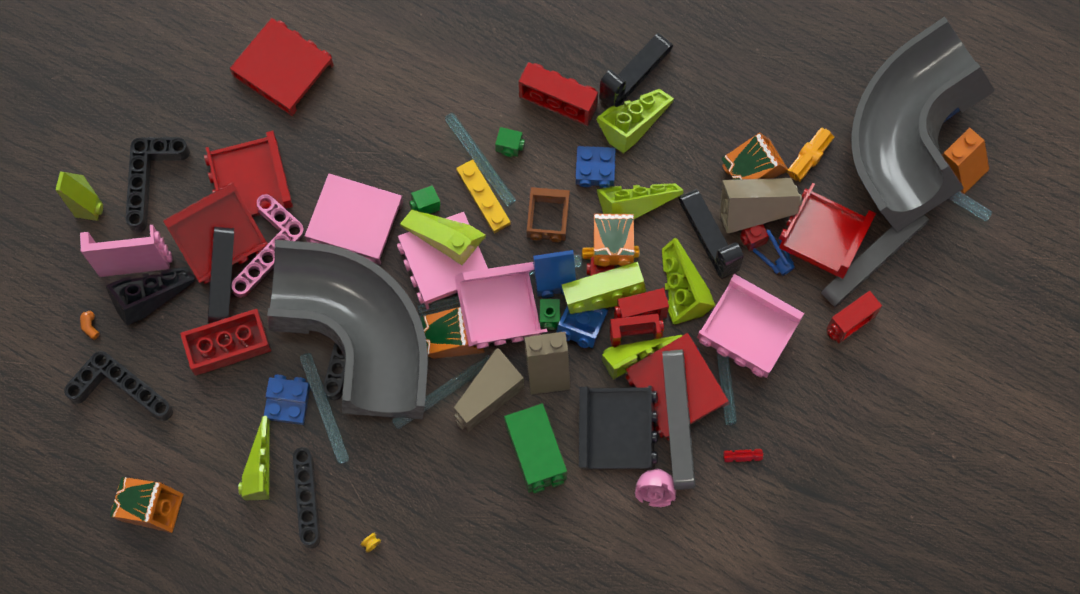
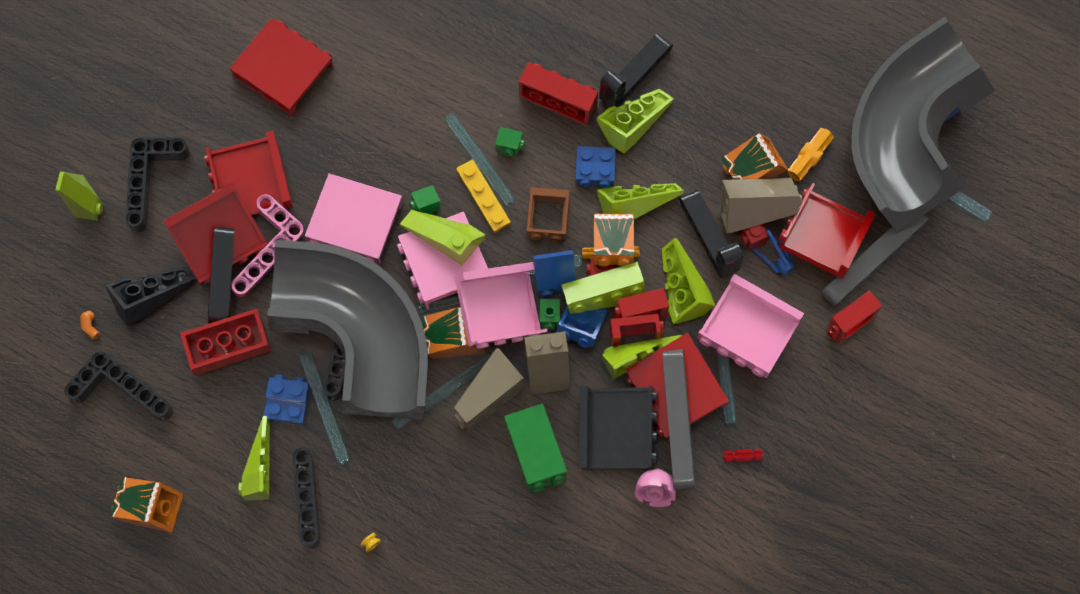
bright pink panel [80,225,172,277] -> none
orange slope [942,128,989,195] -> none

